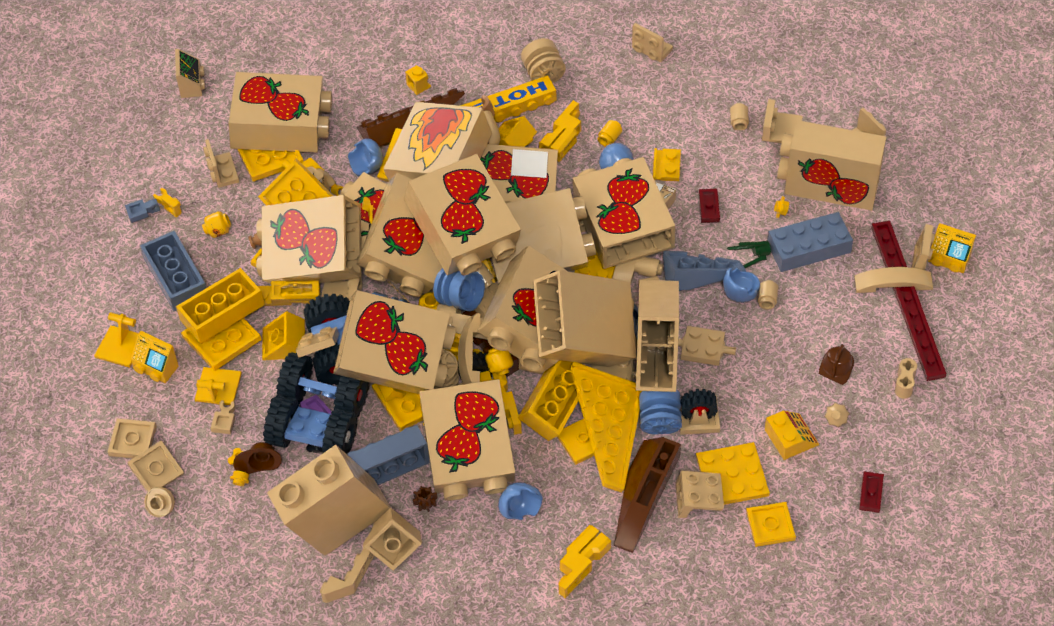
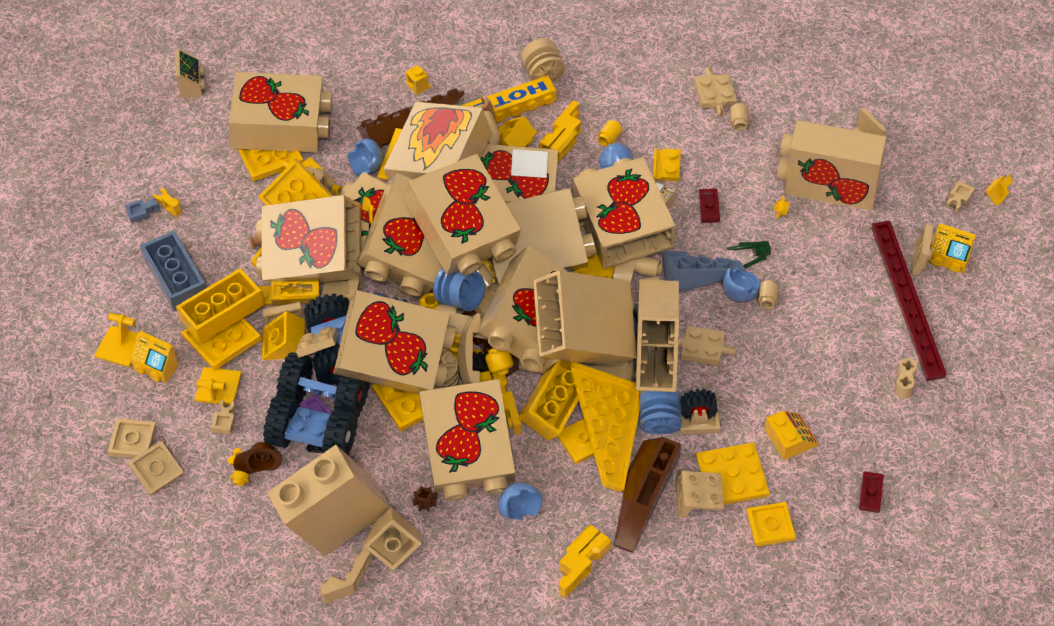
tan plate [144,487,175,517] -> none
yellow head [202,211,231,238] -> none
tan bracket [203,139,239,188] -> none
sand blue brick [347,425,430,485] -> none
tan bracket [632,23,673,62] -> none
tan bracket [762,99,803,143] -> none
sand blue brick [767,212,853,272] -> none
reddish brown piece [818,344,854,385] -> none
tan piece [824,402,850,428] -> none
tan slope [854,267,933,293] -> none
none -> tan tile [262,302,303,325]
none -> tan plate [694,67,737,117]
none -> tan plate [946,181,975,213]
none -> yellow plate [986,174,1013,205]

